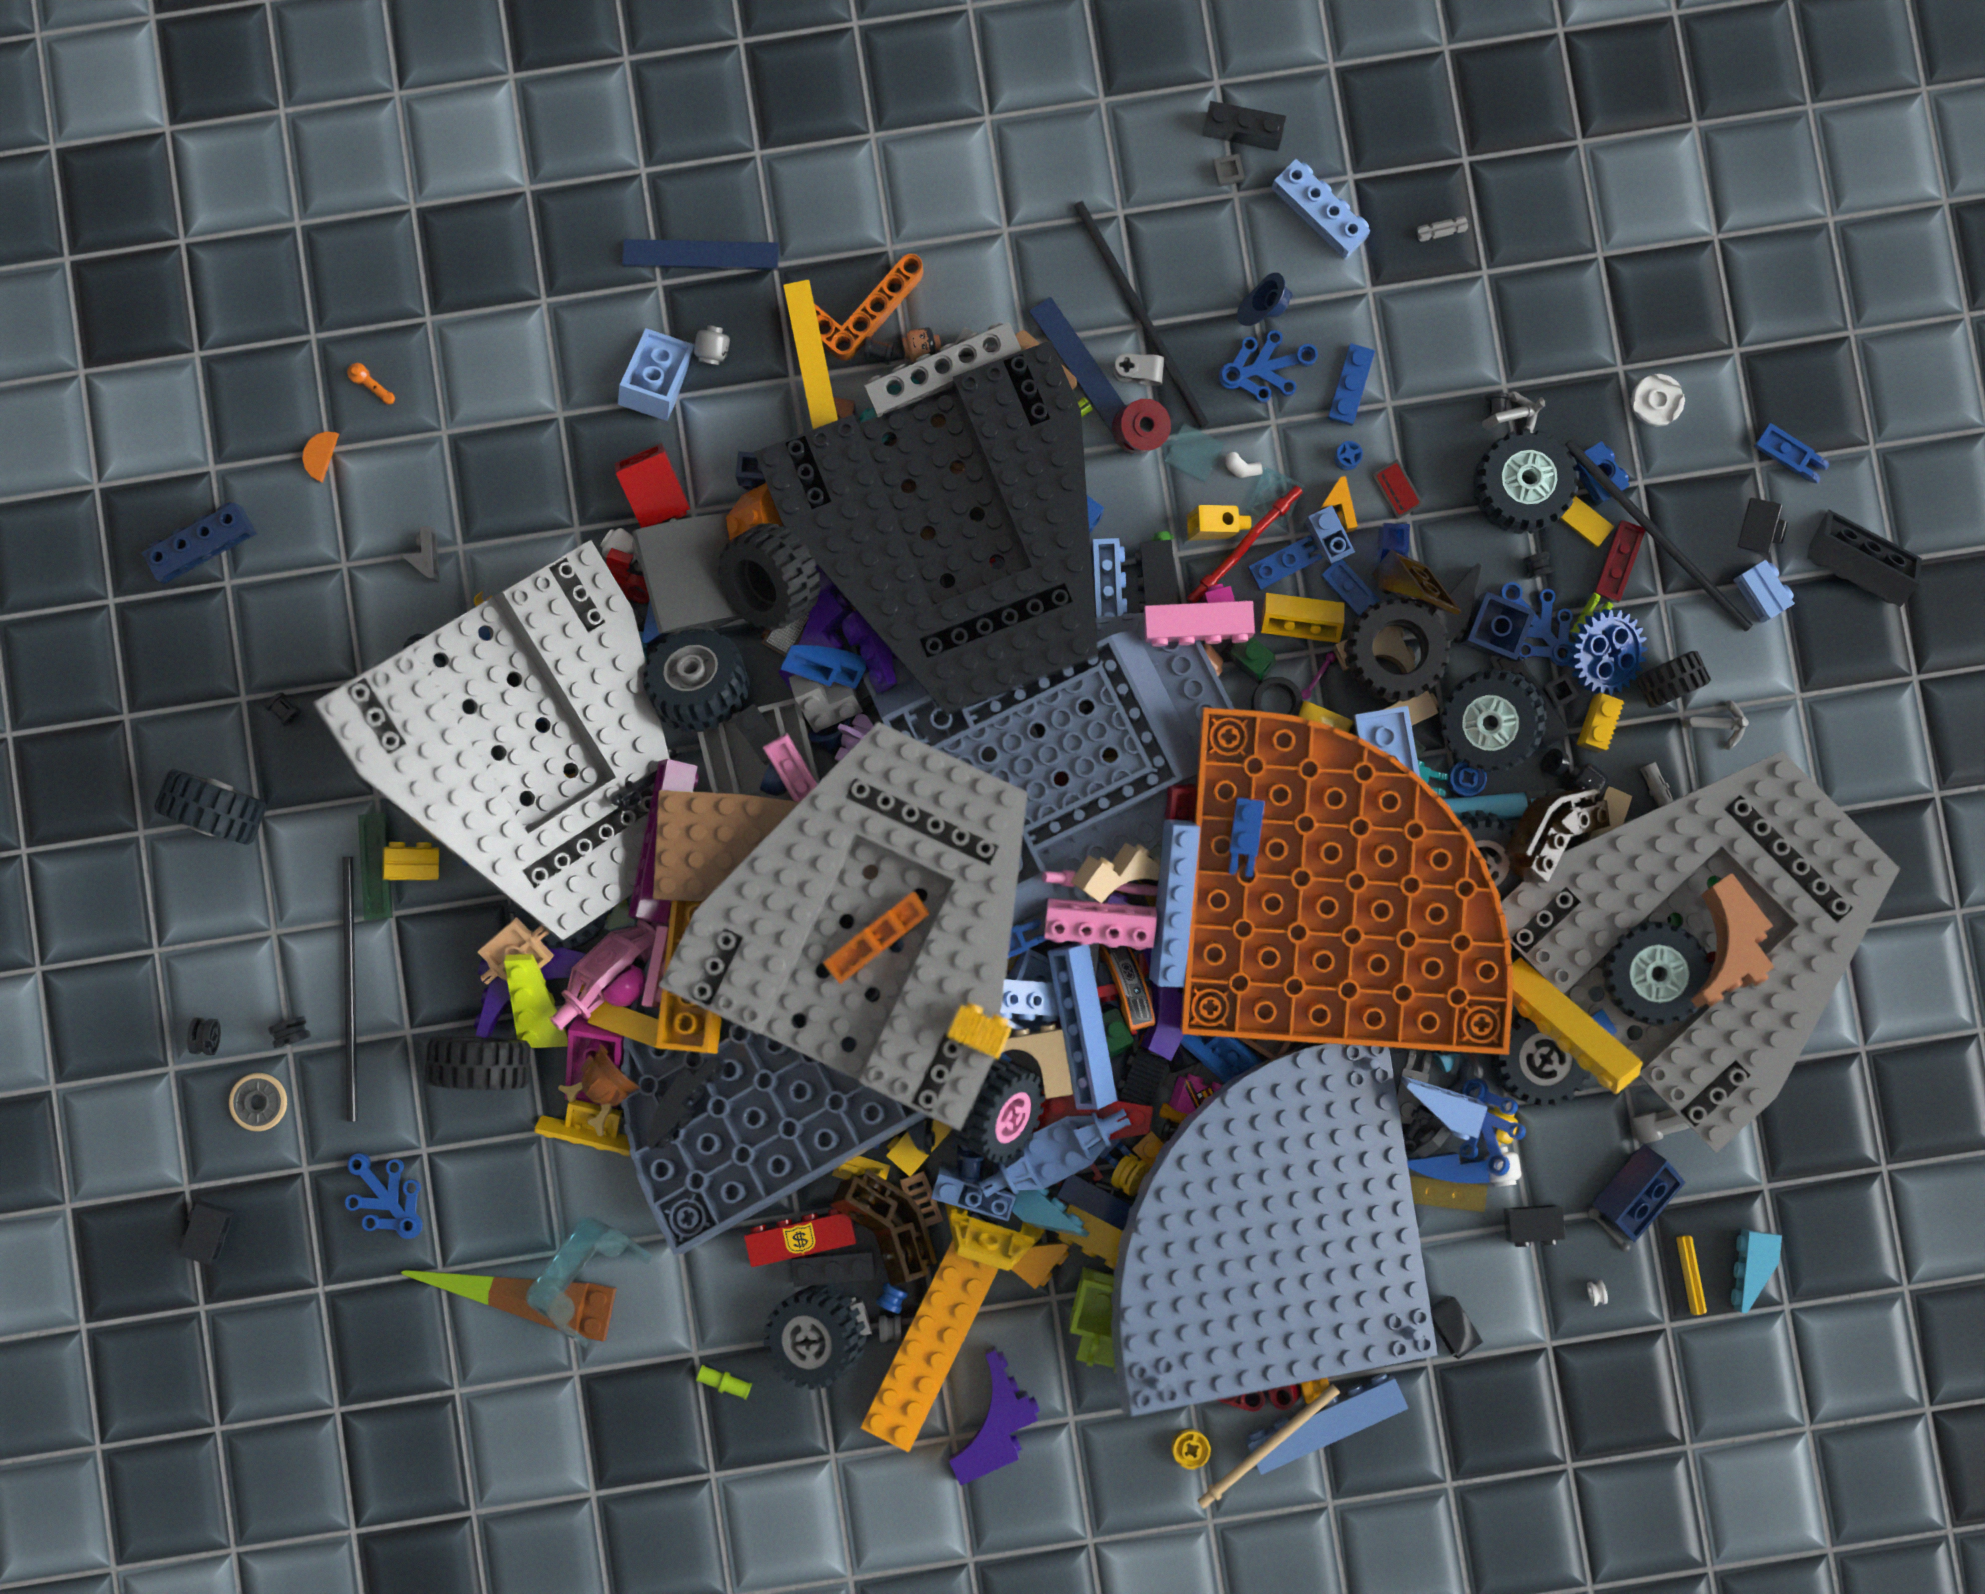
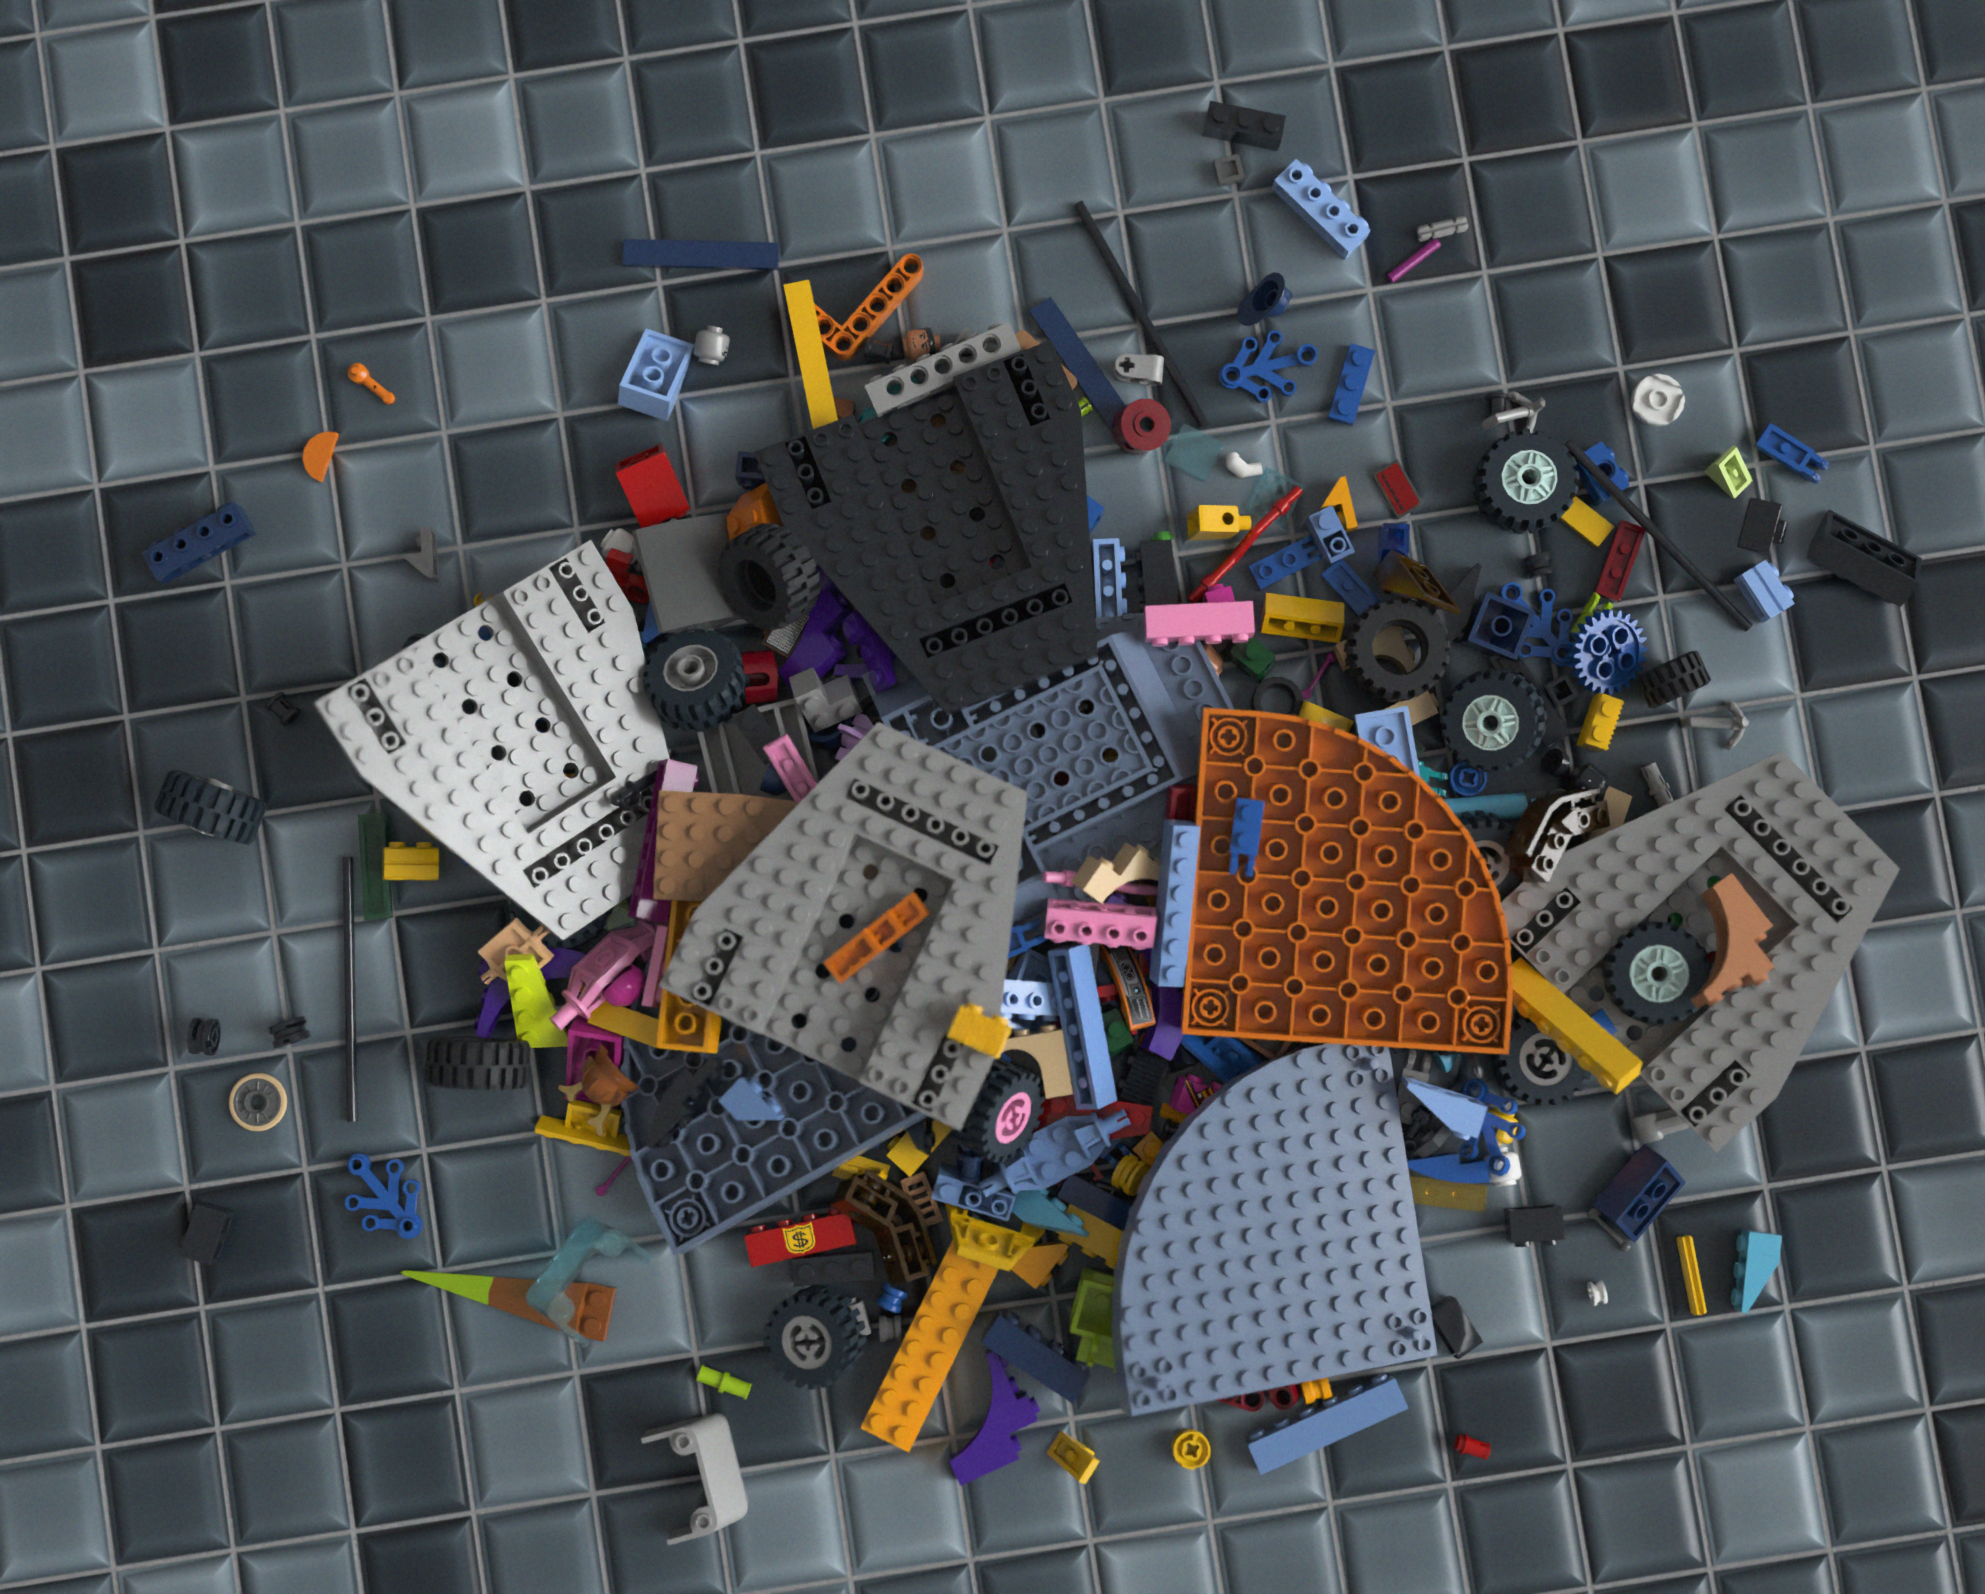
blue slope [781,645,866,689] -> none
tan bar [1197,1384,1340,1509] -> none
blue wheel [1334,441,1363,471] -> none
none -> magenta hinge [596,1156,633,1196]
none -> light grey windscreen [641,1413,748,1545]
none -> medium blue slope [719,1077,785,1120]
none -> dark red piece [740,649,779,704]
none -> dark blue brick [981,1308,1090,1404]
none -> yellow slope [1046,1430,1100,1484]
none -> magenta piece [1386,238,1441,283]
none -> red pin [1454,1433,1491,1460]
none -> yellowish green slope [1704,446,1752,499]

